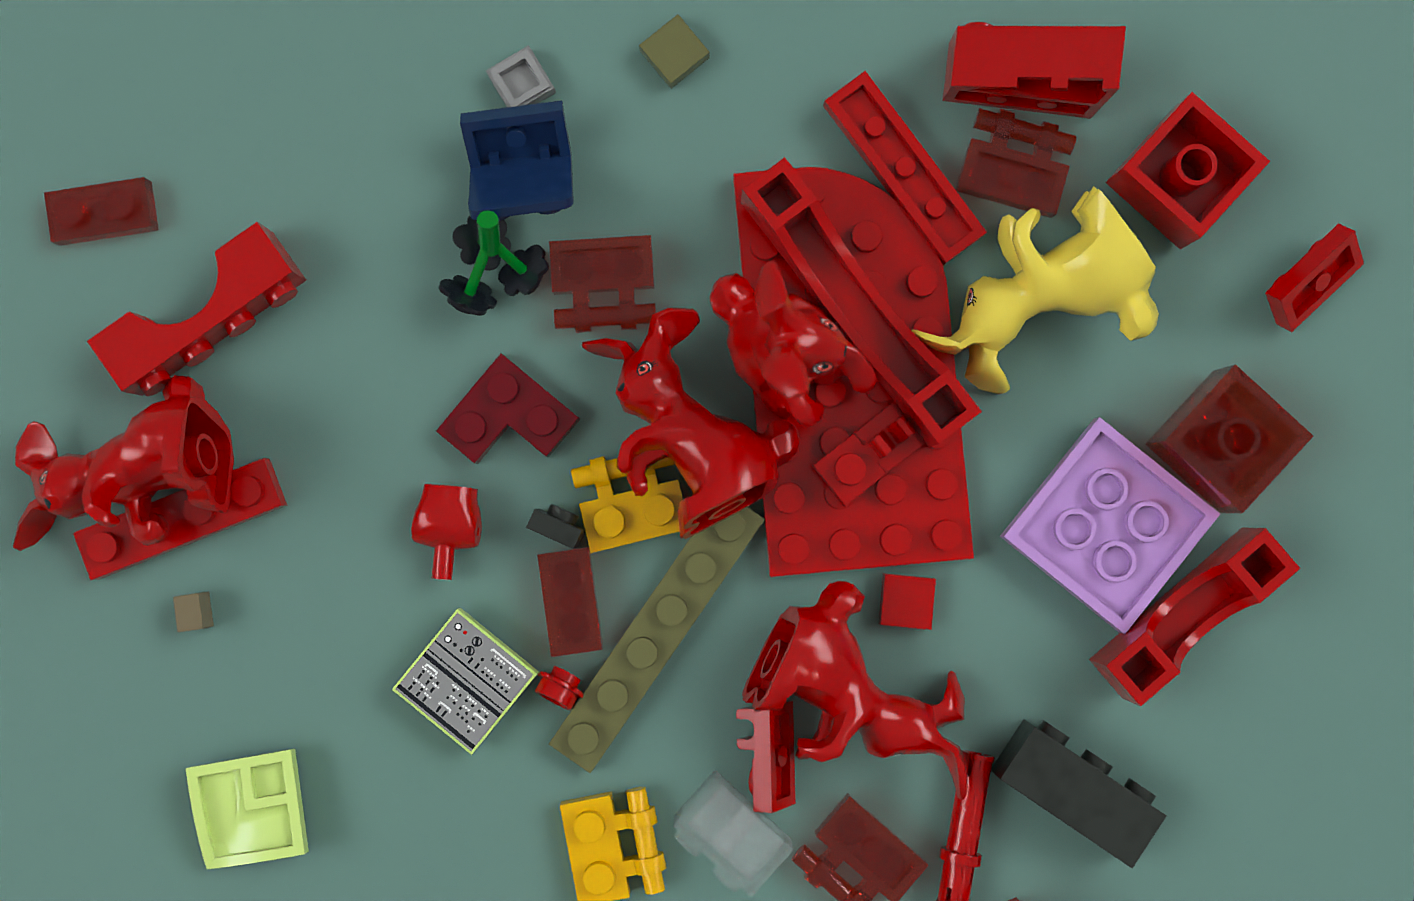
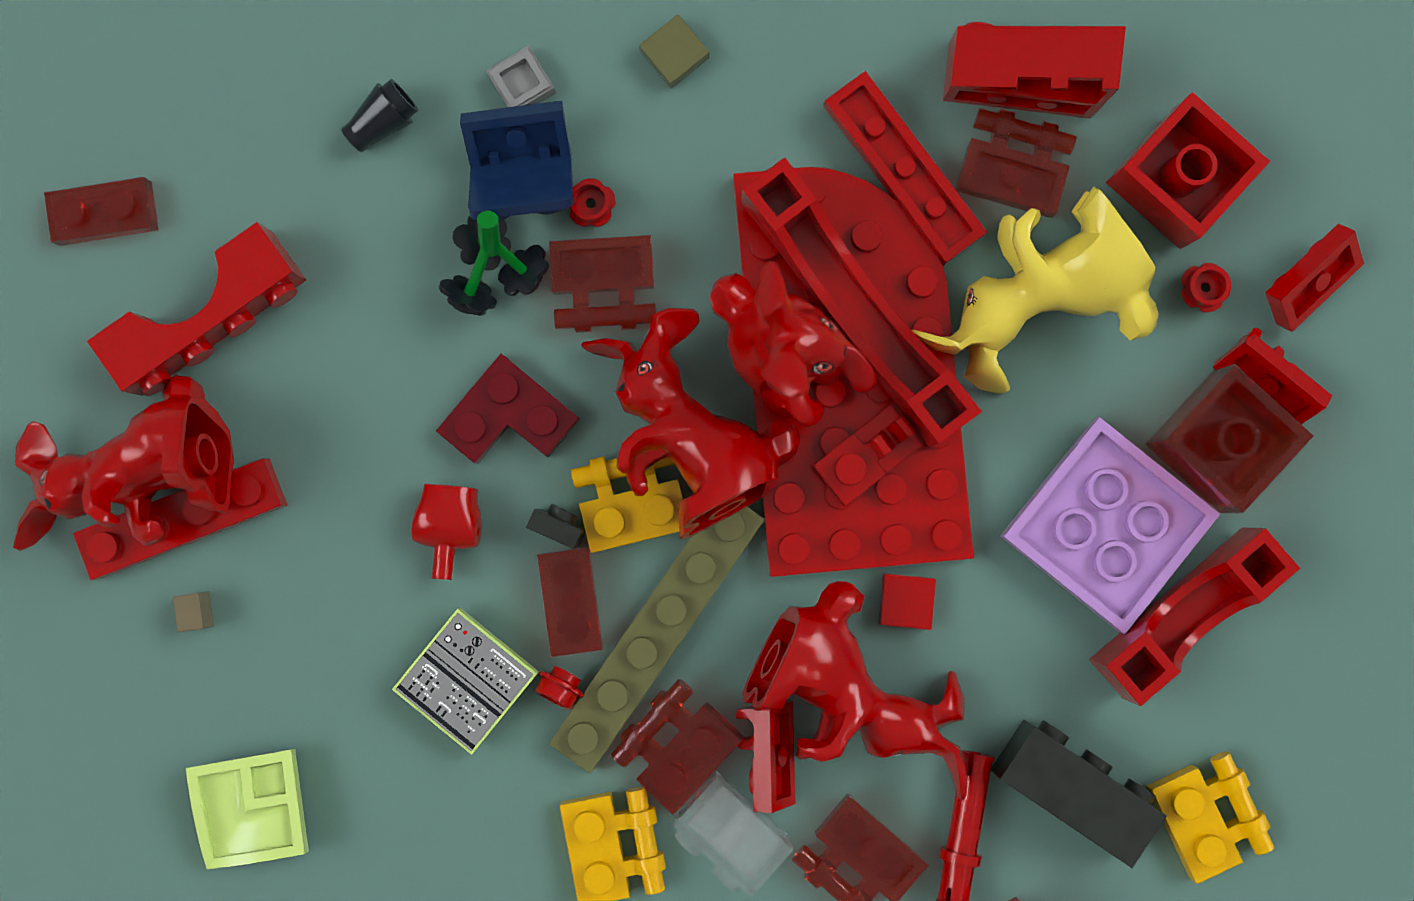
none -> black cone [341,79,418,152]
none -> red plate [569,178,616,227]
none -> clear red plate [611,679,745,815]
none -> yellow plate [1146,751,1275,884]
none -> red plate [1181,262,1231,313]
none -> red plate [1213,328,1333,431]

